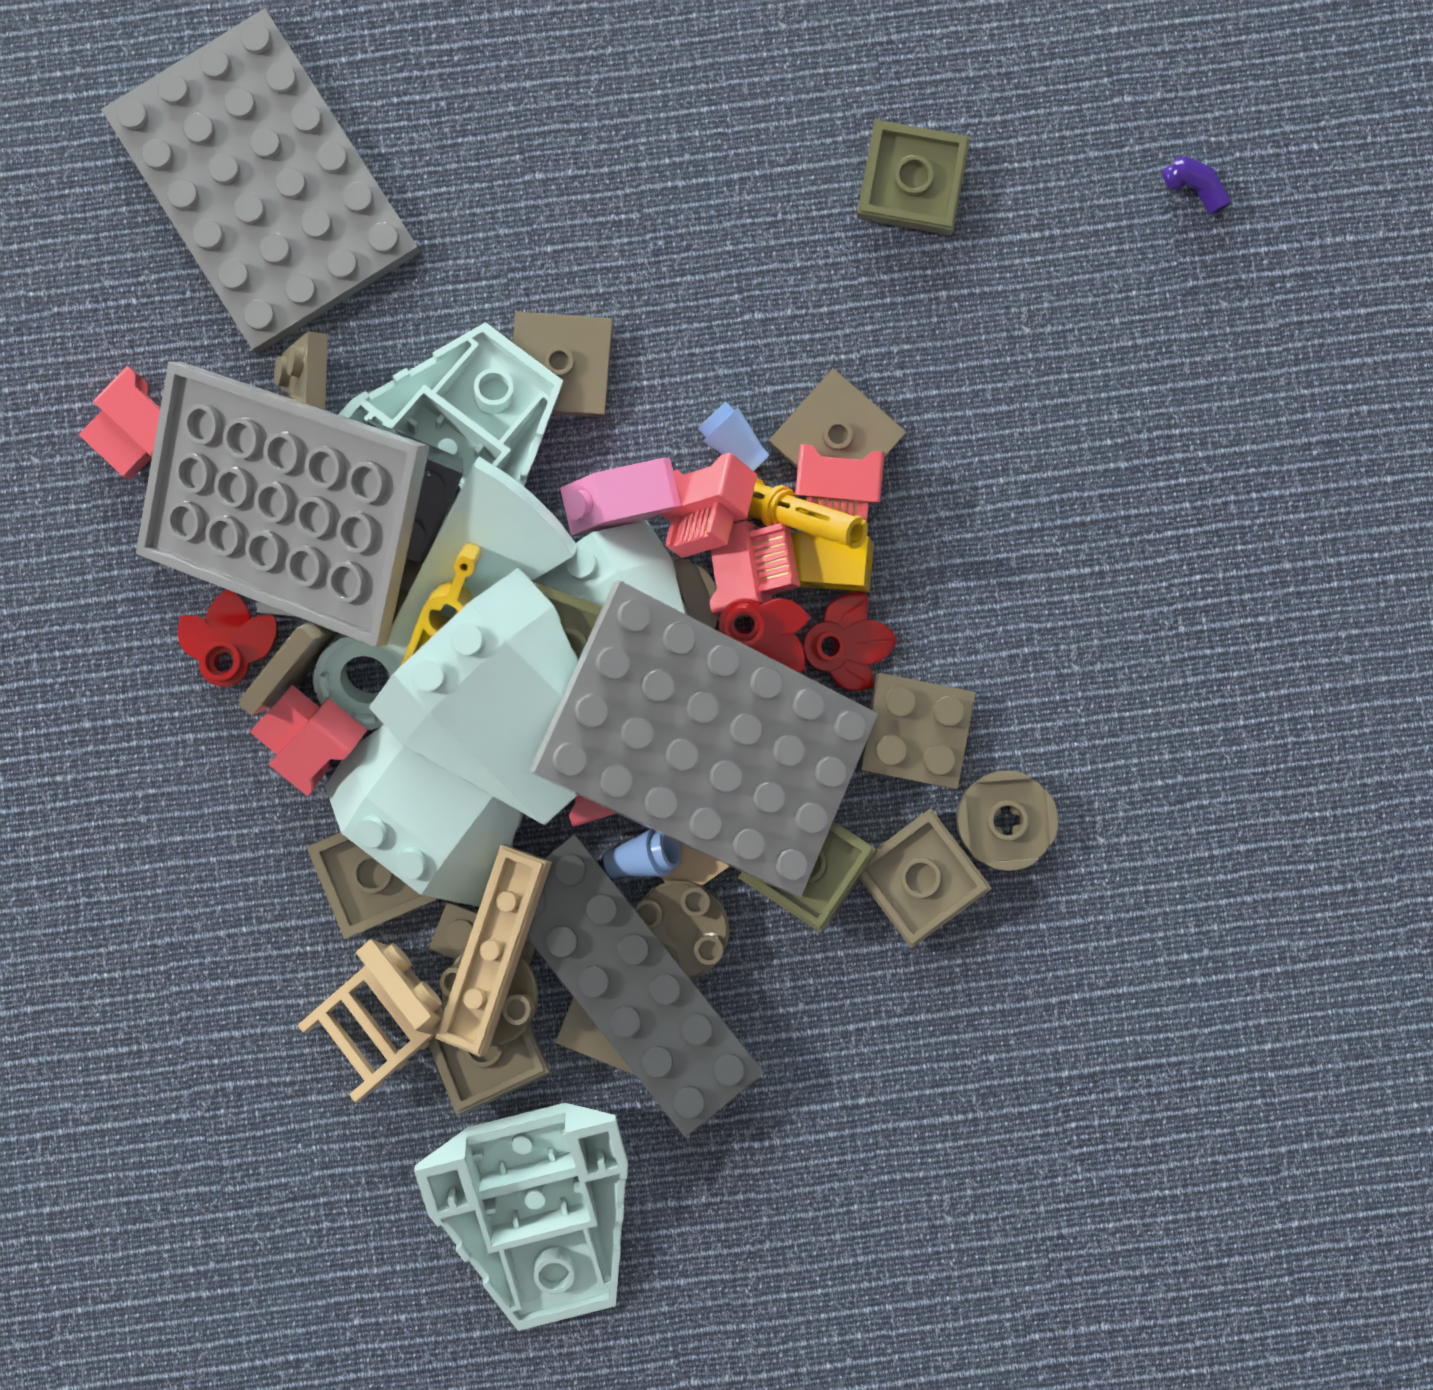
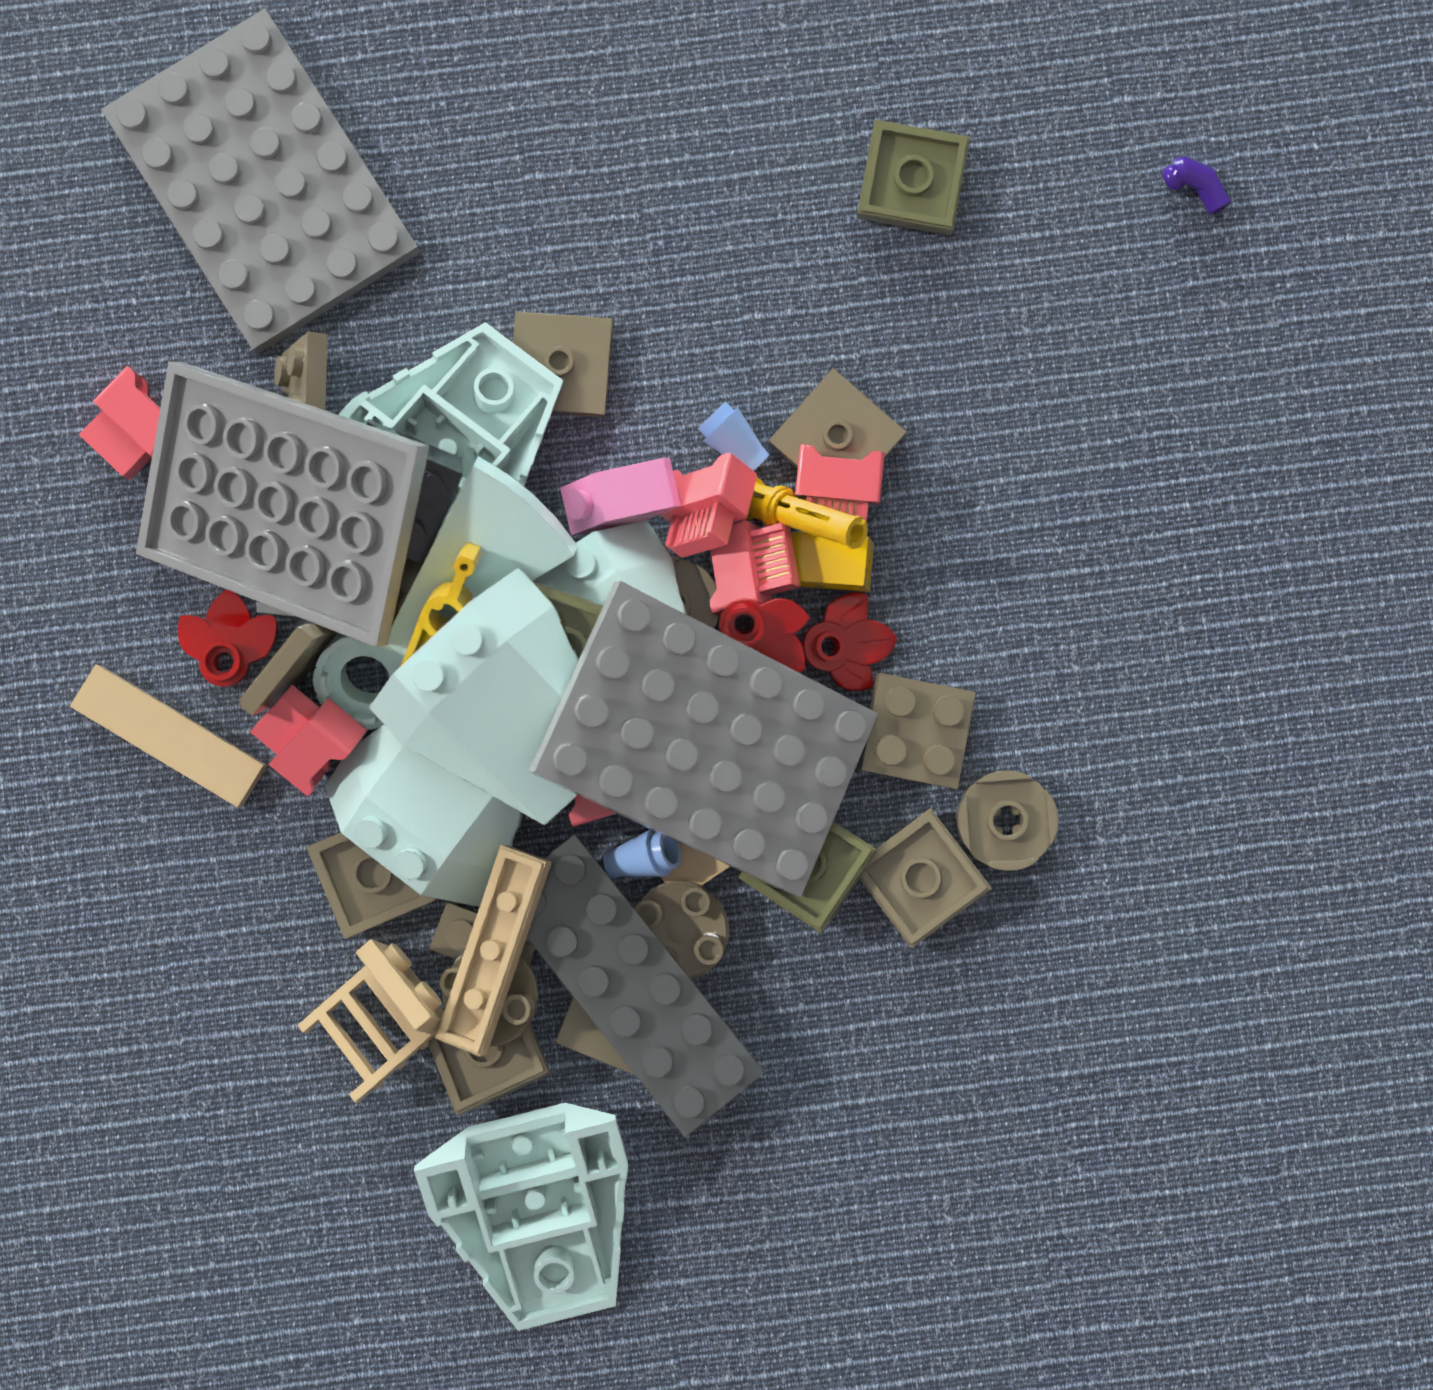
none -> tan tile [70,664,268,808]

